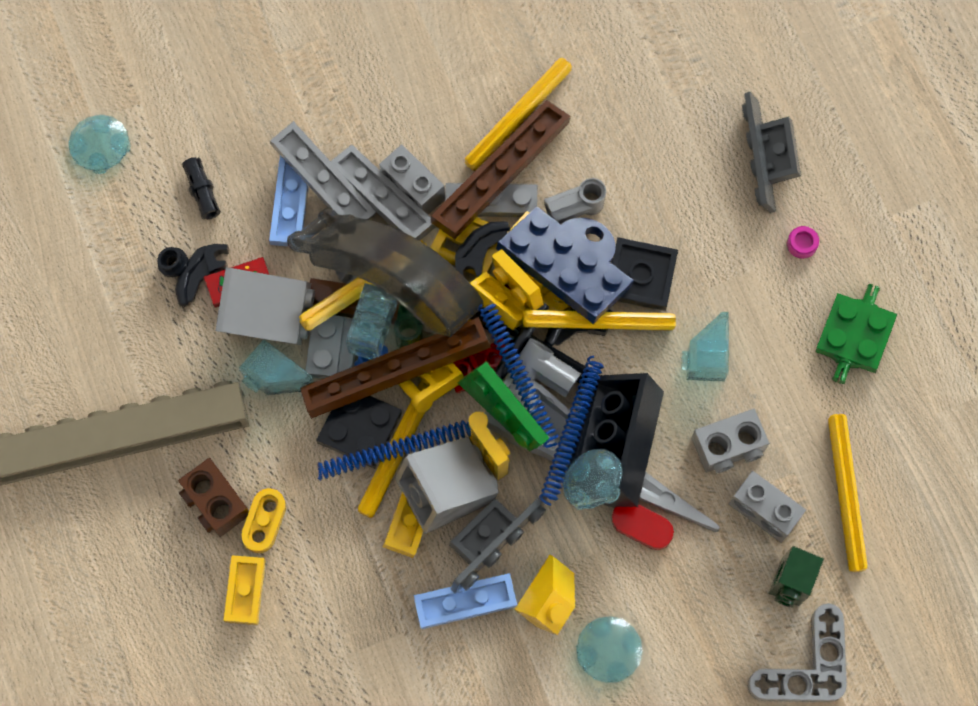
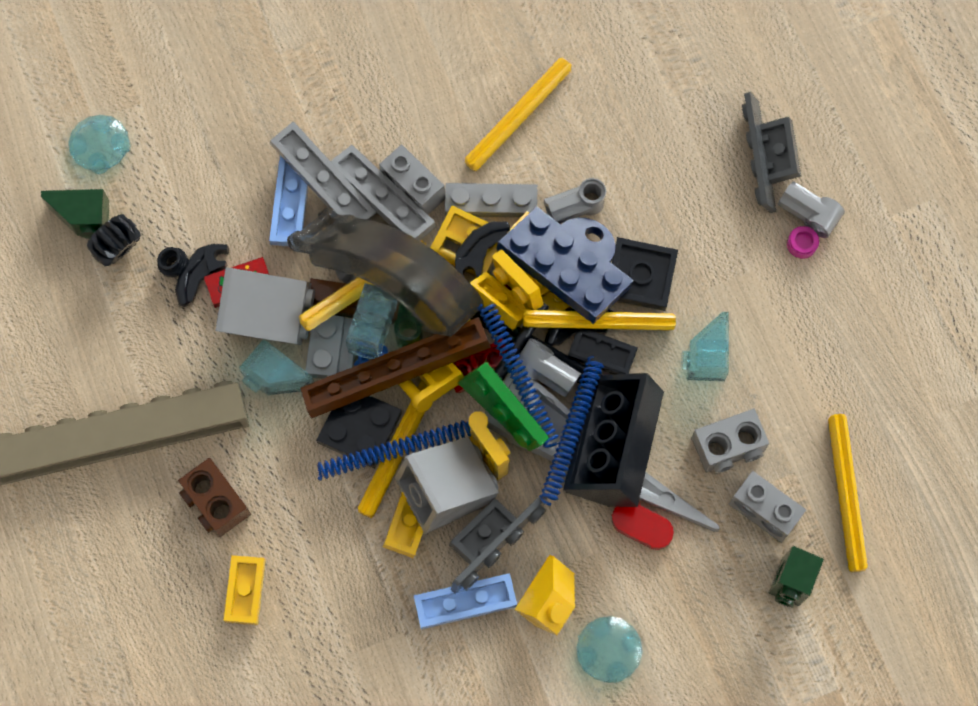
black pin [182,157,221,220] -> none
yellow plate [241,488,286,553] -> none
reddish brown plate [430,100,571,240] -> none
clear light blue dish [563,449,622,510] -> none
light grey beam [747,603,847,702] -> none
green plate [816,284,898,384] -> none
none -> dark green slope [41,189,109,239]
none -> black gear [87,214,141,266]
none -> black plate [568,328,638,374]
none -> light grey piece [778,181,845,238]

